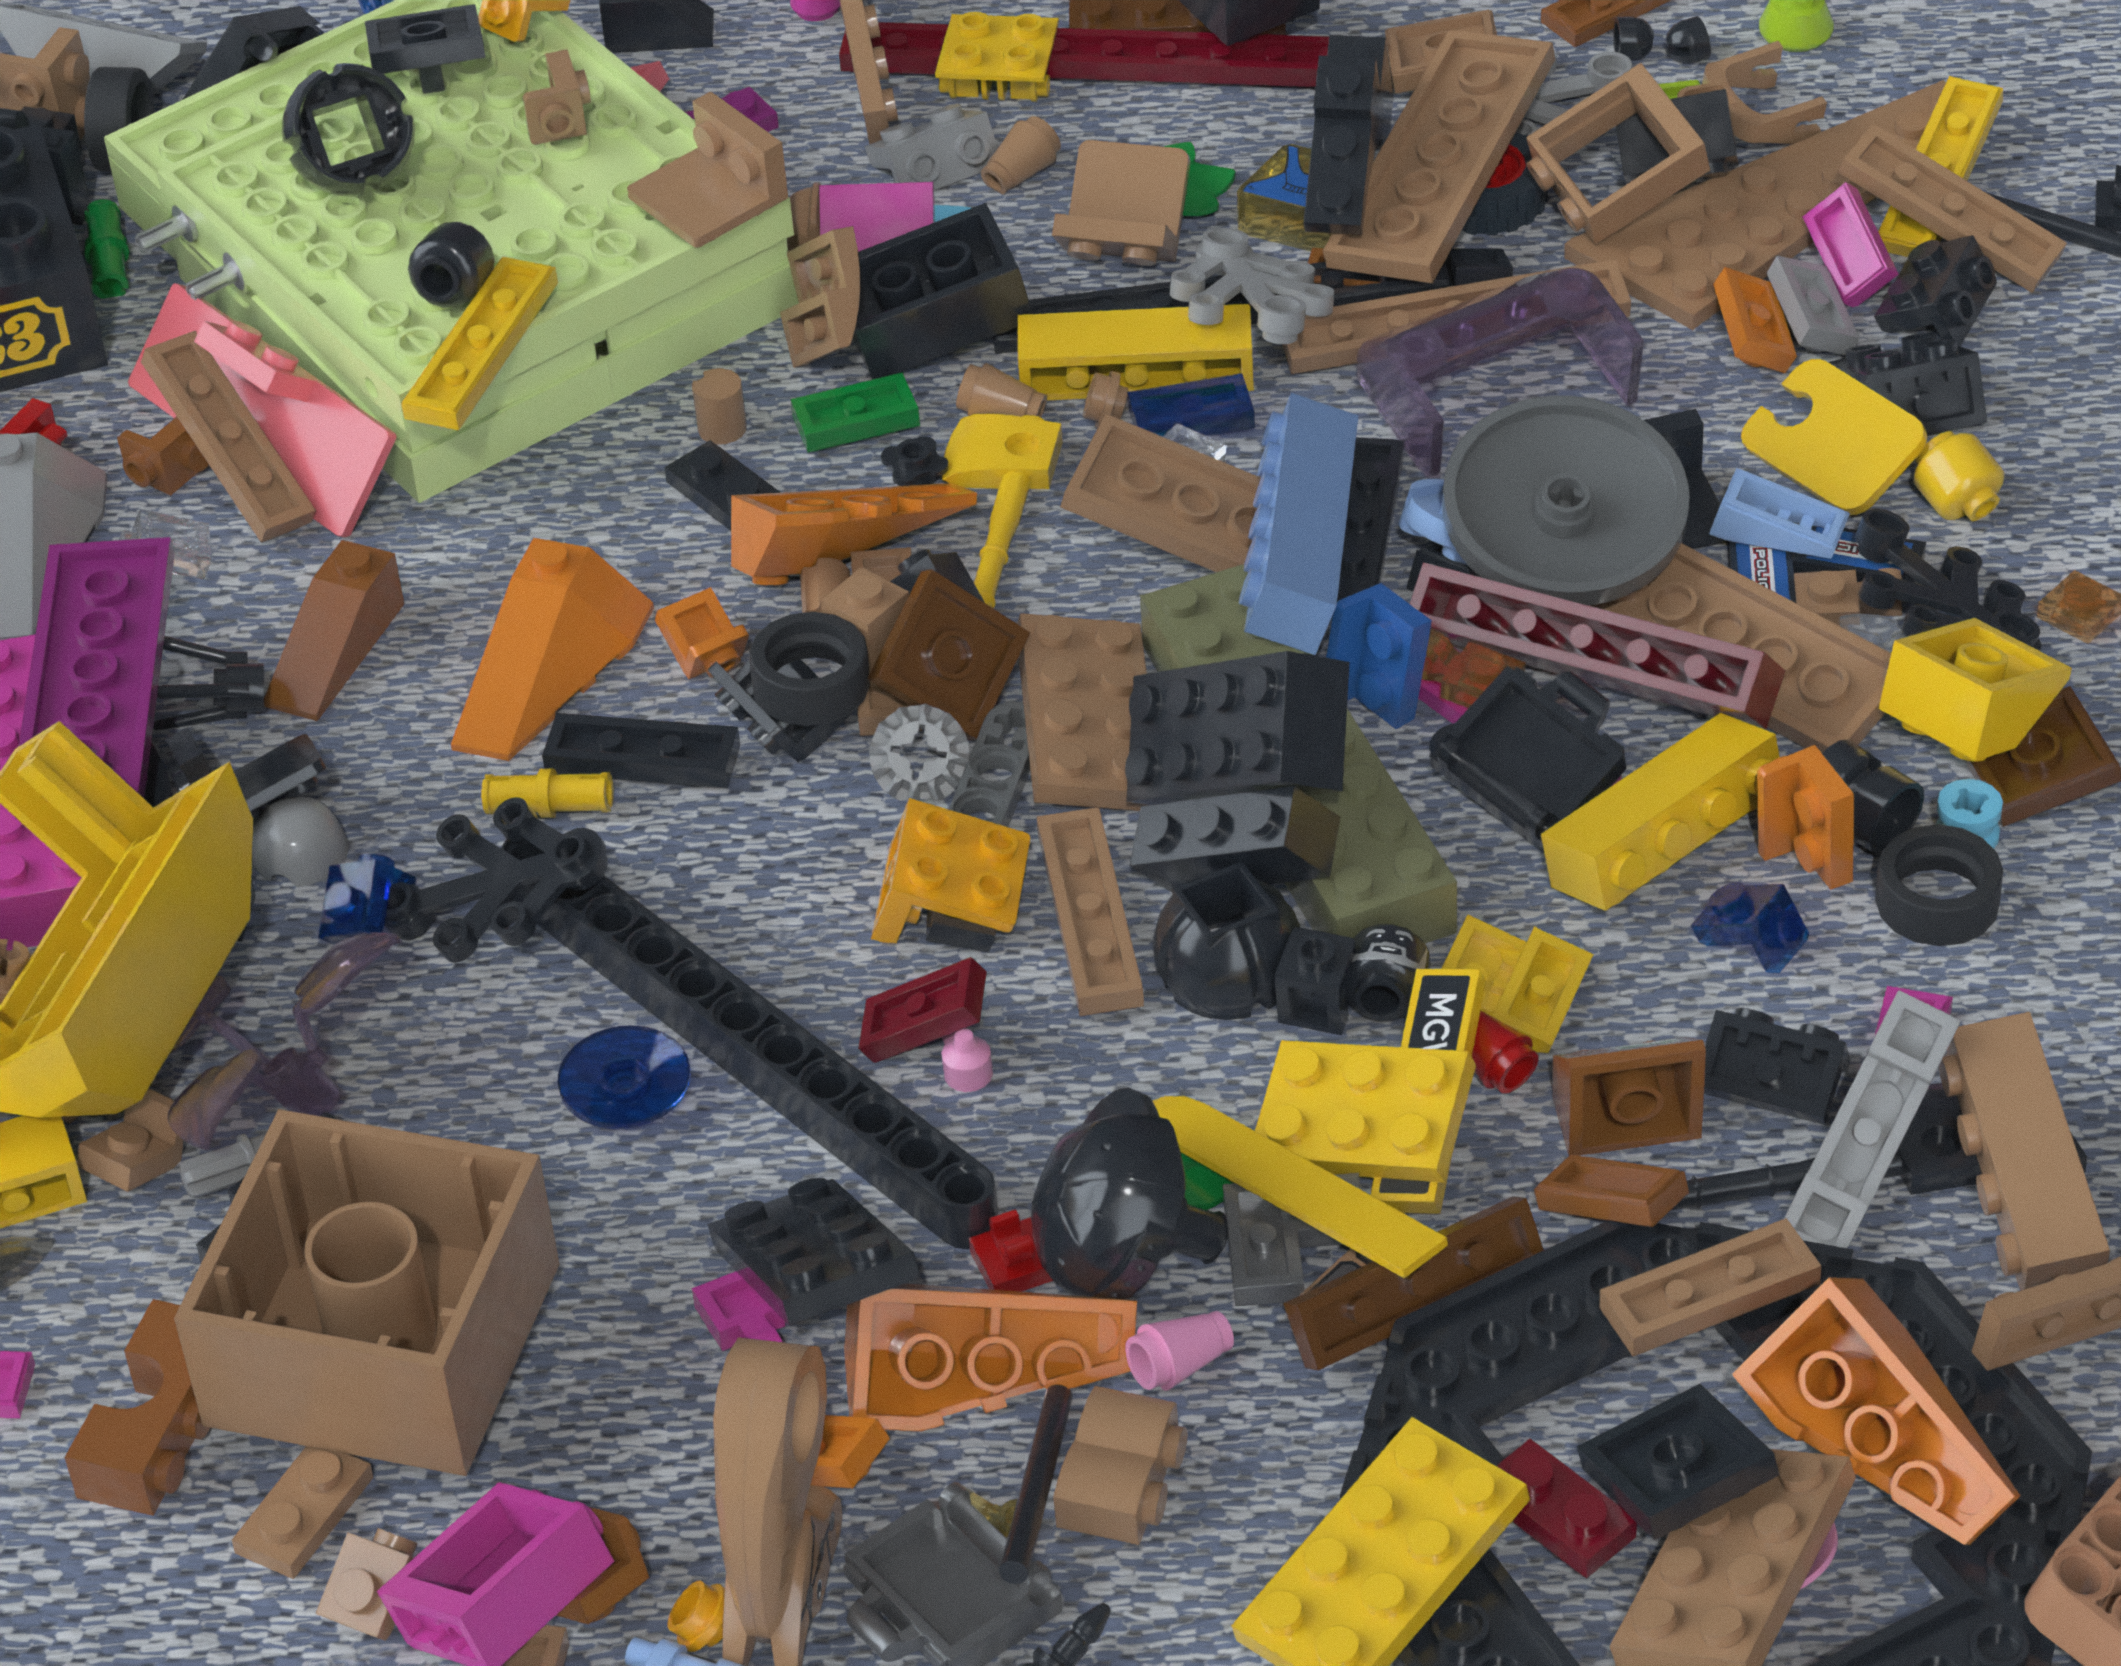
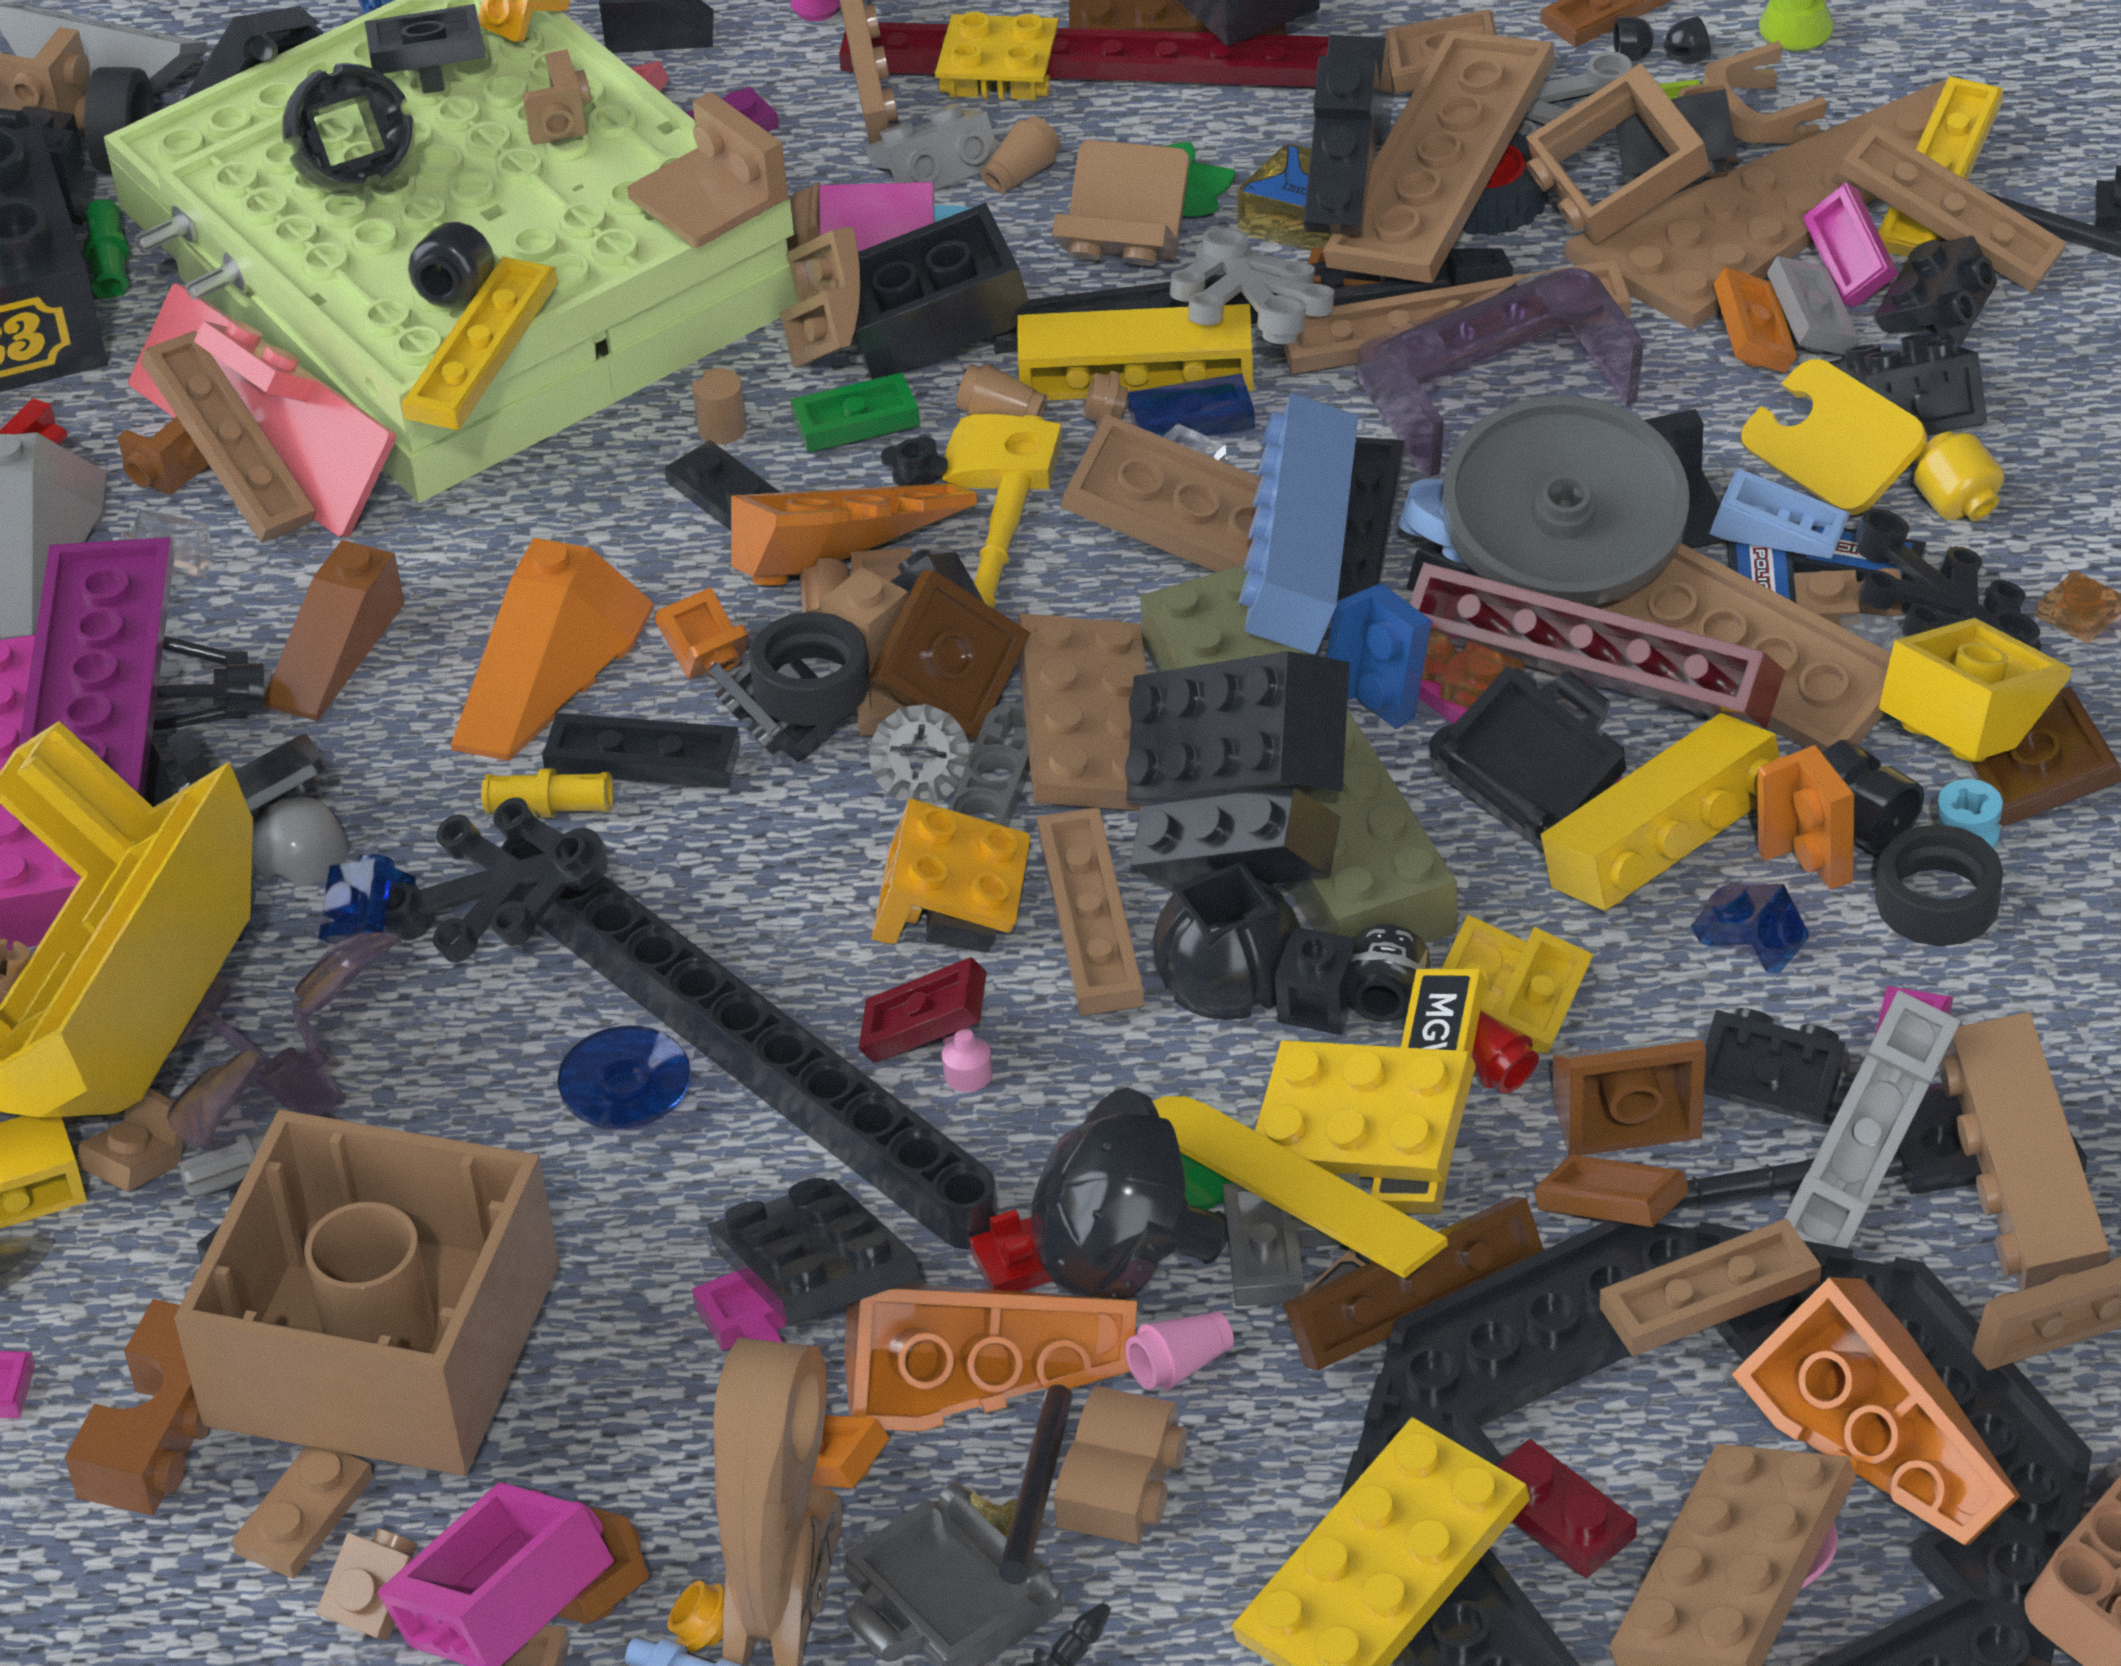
black plate [1577,1384,1779,1540] -> none

